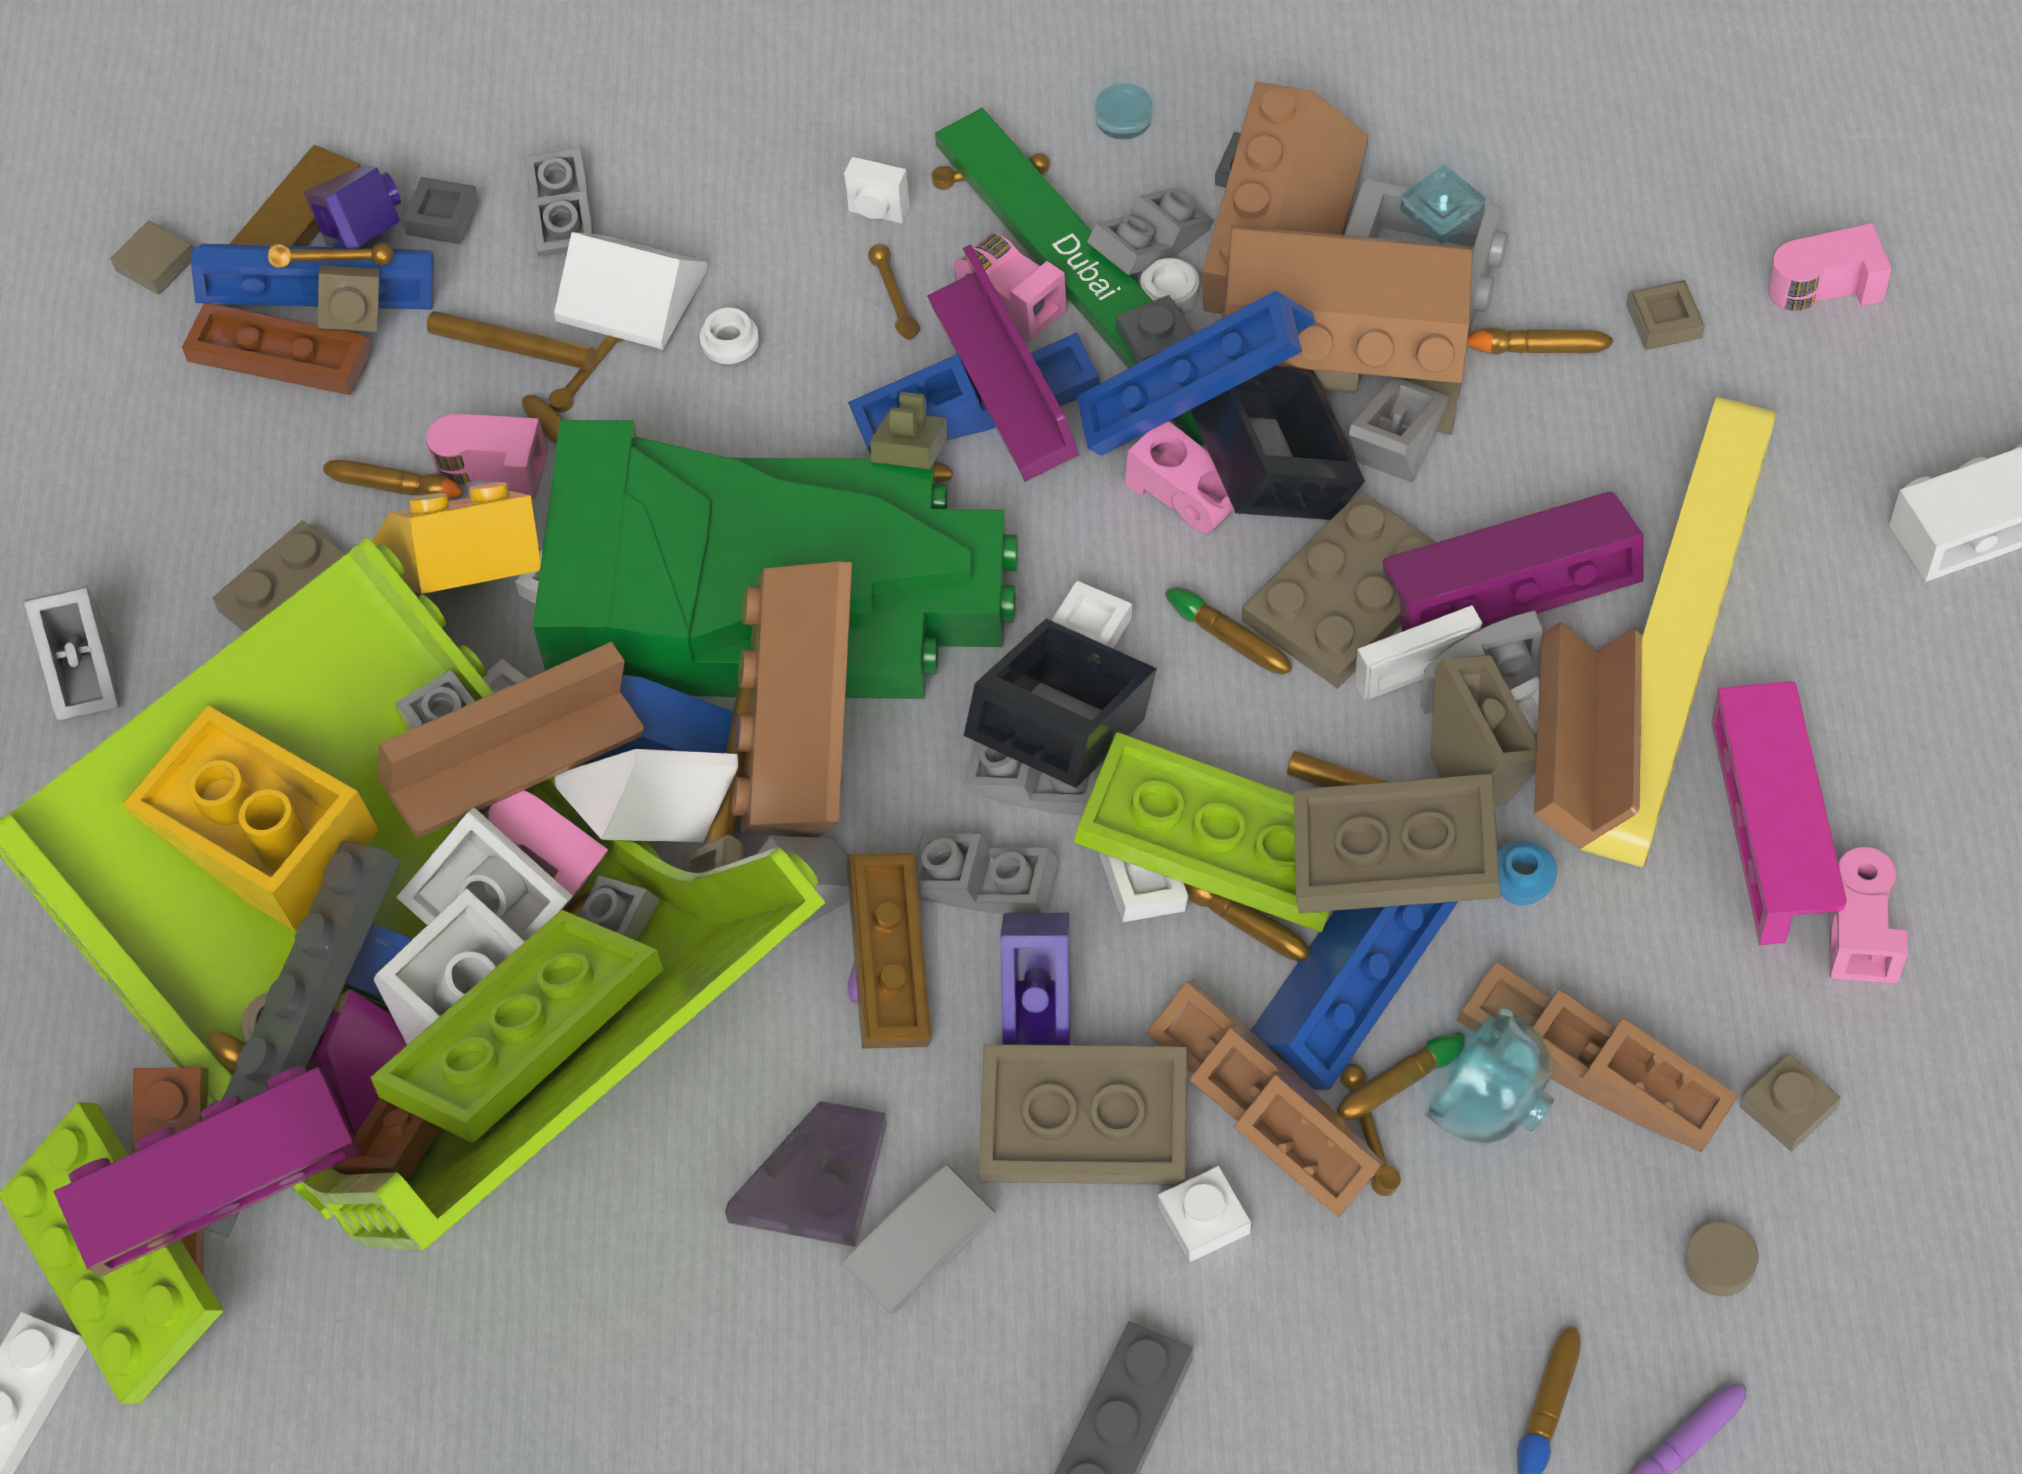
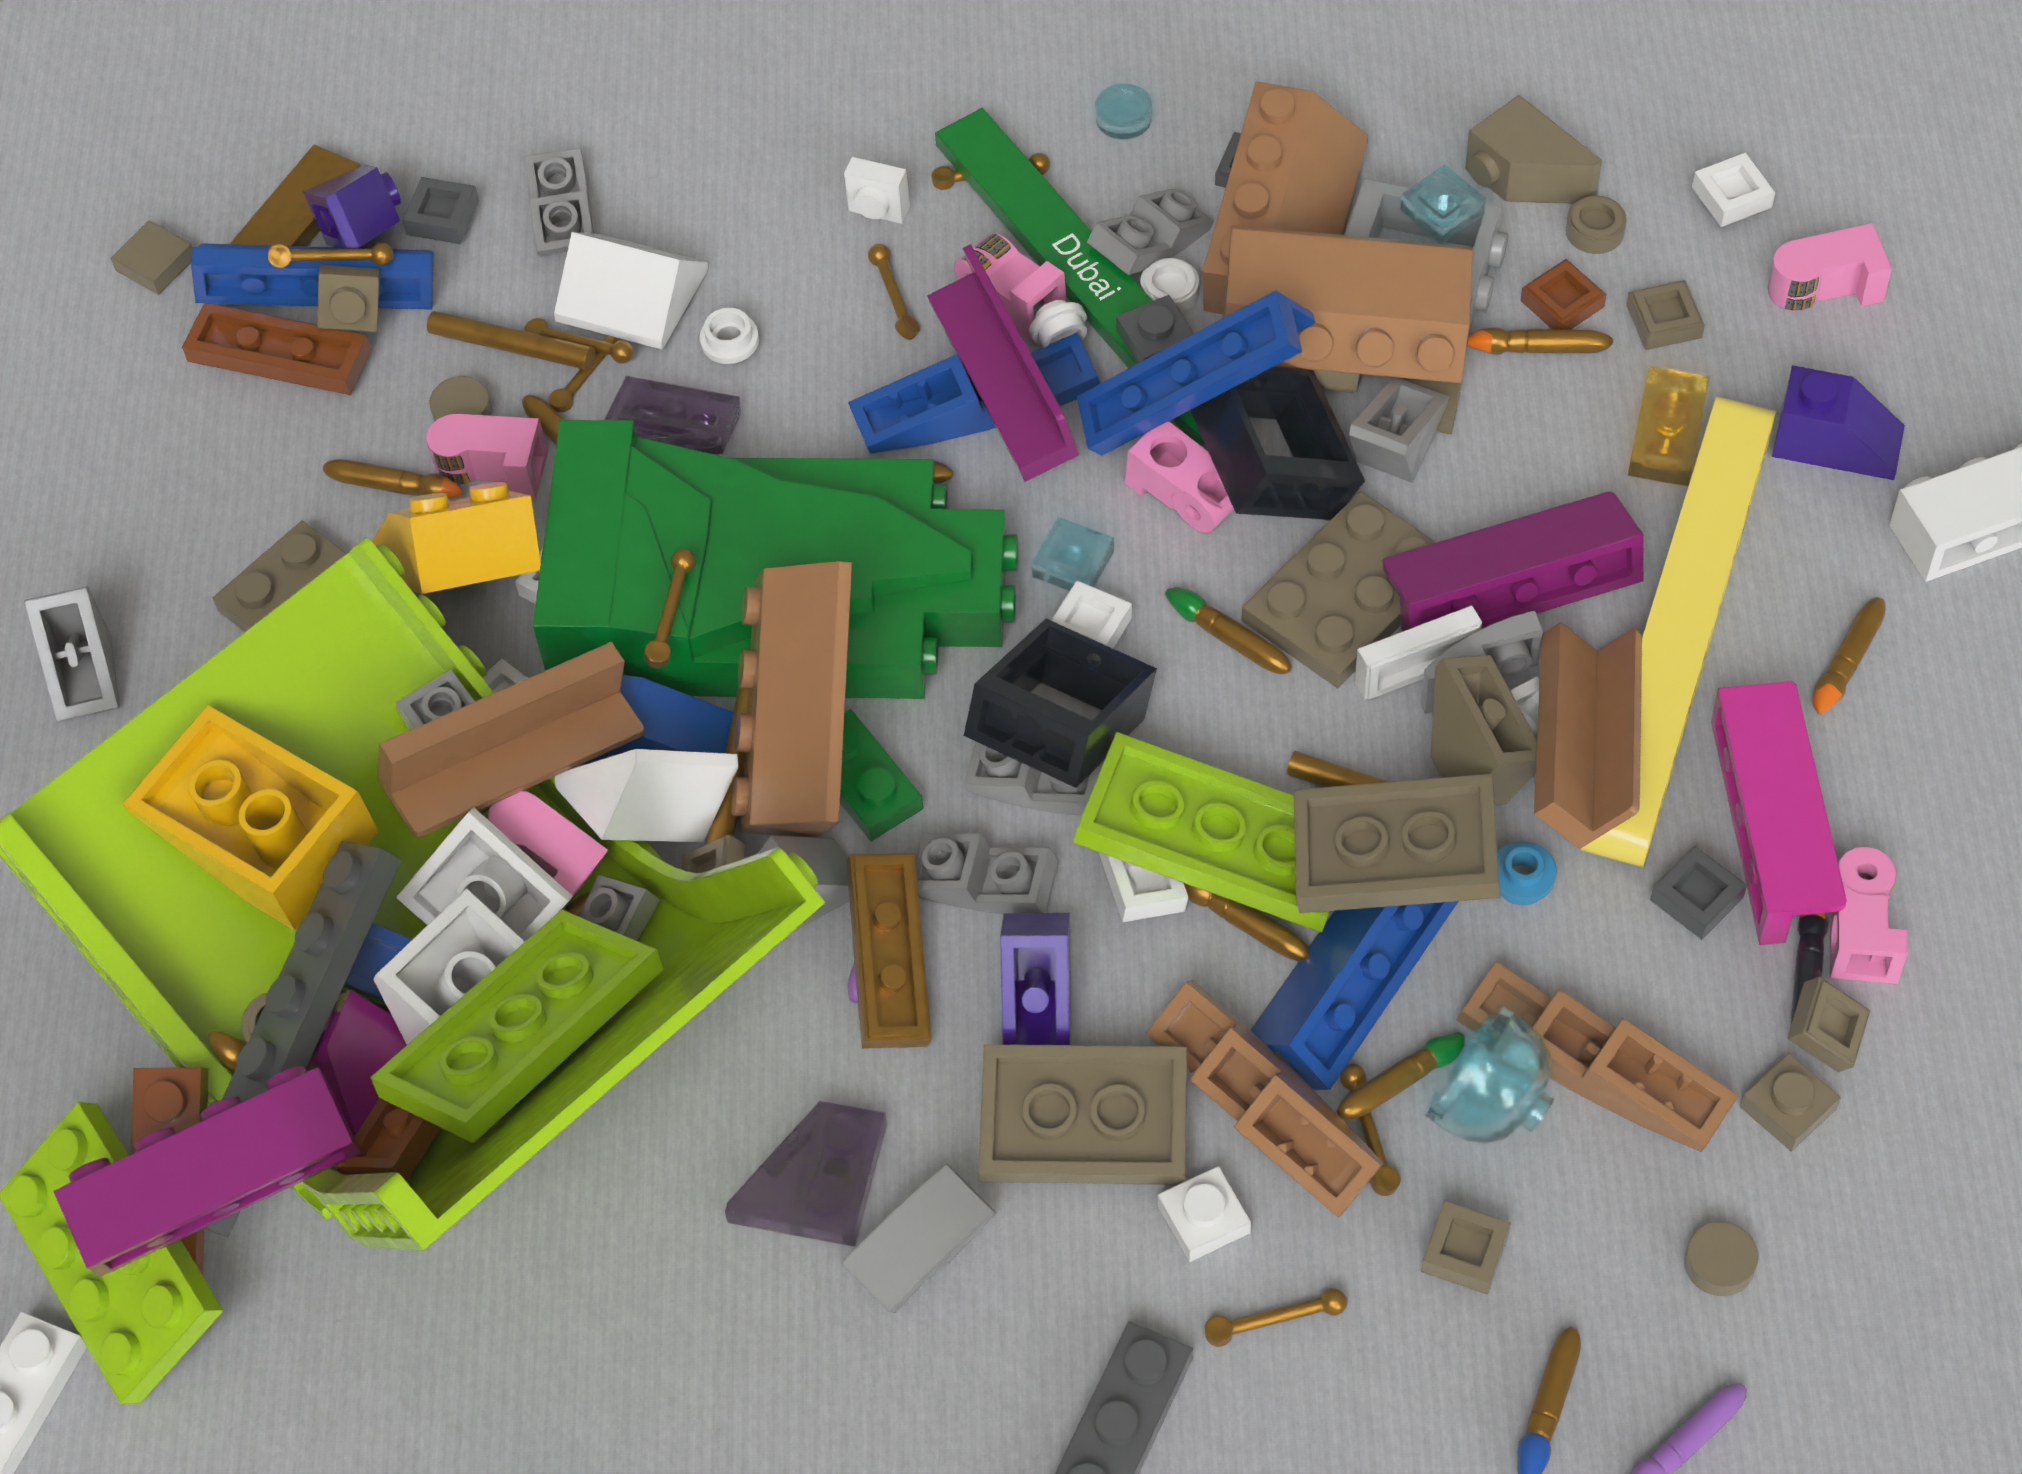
olive tile [870,392,947,469] -> none
none -> dark tan tile [429,376,492,422]
none -> pearl gold hinge [524,318,634,364]
none -> clear purple wing [604,376,741,455]
none -> pearl gold hinge [644,548,696,668]
none -> green plate [840,709,924,841]
none -> white plate [1029,300,1087,348]
none -> clear light blue plate [1031,517,1114,591]
none -> pearl gold hinge [1205,1288,1347,1347]
none -> dark tan plate [1421,1200,1511,1295]
none -> dark tan slope [1465,95,1602,204]
none -> dark orange tile [1521,259,1606,330]
none -> dark tan tile [1566,196,1626,254]
none -> clear yellow plate [1628,366,1710,486]
none -> dark grey plate [1650,846,1747,940]
none -> white plate [1692,152,1775,227]
none -> dark purple slope [1772,365,1905,480]
none -> dark tan tile [1787,976,1870,1072]
none -> black piece [1791,912,1828,1024]
none -> pearl gold piece [1812,597,1886,714]

